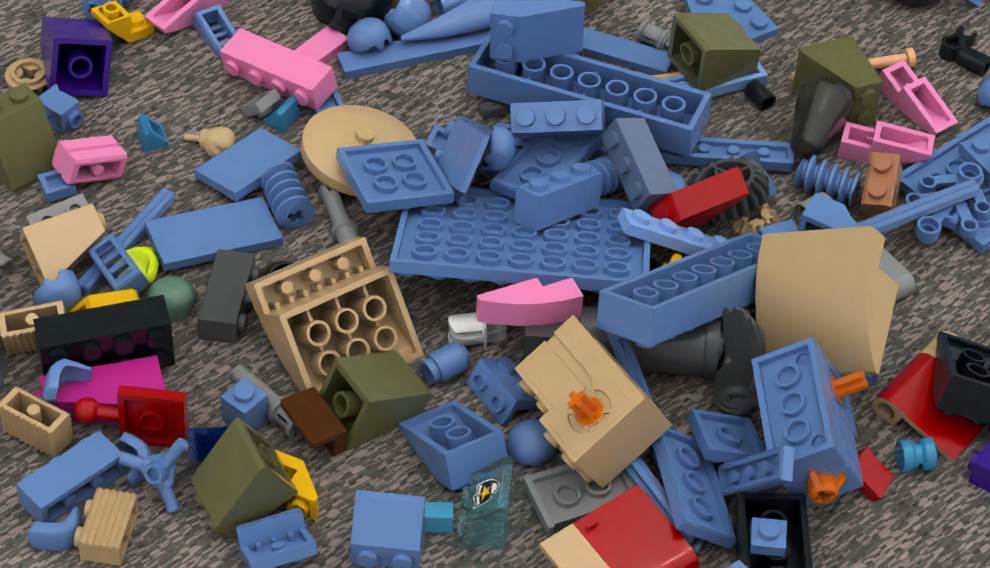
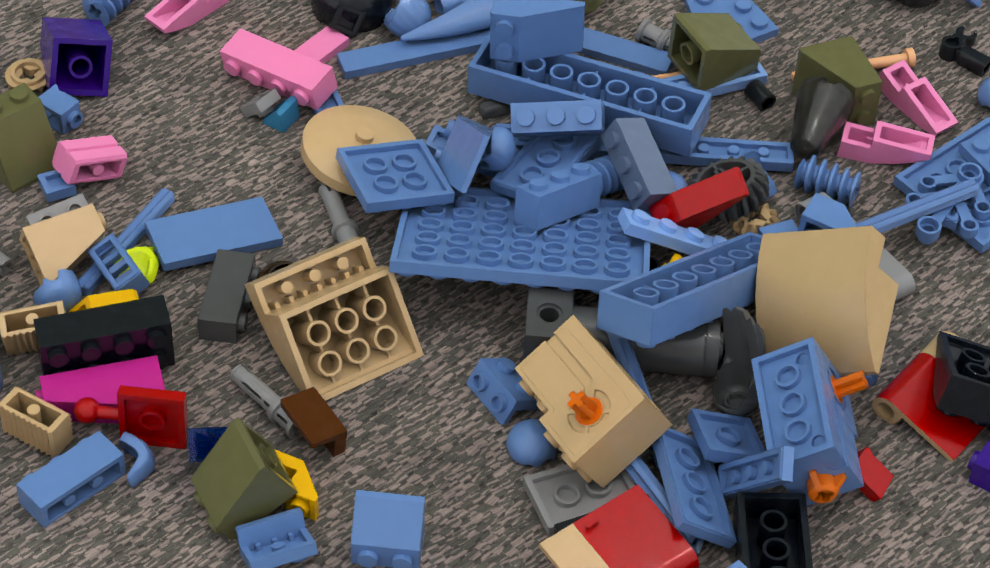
medium blue hair [27,507,81,551] -> none
medium blue hair [42,358,92,404] -> none
tan brick [74,487,139,566] -> none
yellow slope [90,0,154,43] -> none
medium blue piece [119,438,189,513] -> none
dark azure slope [136,114,169,152] -> none
sand green hair [147,276,196,323] -> none
tan piece [184,126,236,158] -> none
medium blue slope [192,4,236,59] -> none
medium blue tile [194,128,303,202] -> none
medium blue brick [221,378,269,430] -> none
medium blue piece [260,162,314,229] -> none
olive slope [319,351,431,452] -> none
medium blue hair [347,17,393,53] -> none
medium blue slope [398,400,510,491] -> none
medium blue brick [420,341,470,385] -> none
medium azure slope [425,502,454,532] -> none
white arm [448,312,507,349] -> none
clear light blue slope [457,457,514,552] -> none
bright pink slope [476,278,583,326] -> none
medium blue plate [750,517,787,557] -> none
nougat brick [861,152,903,220] -> none
dark azure wheel [895,437,937,473] -> none

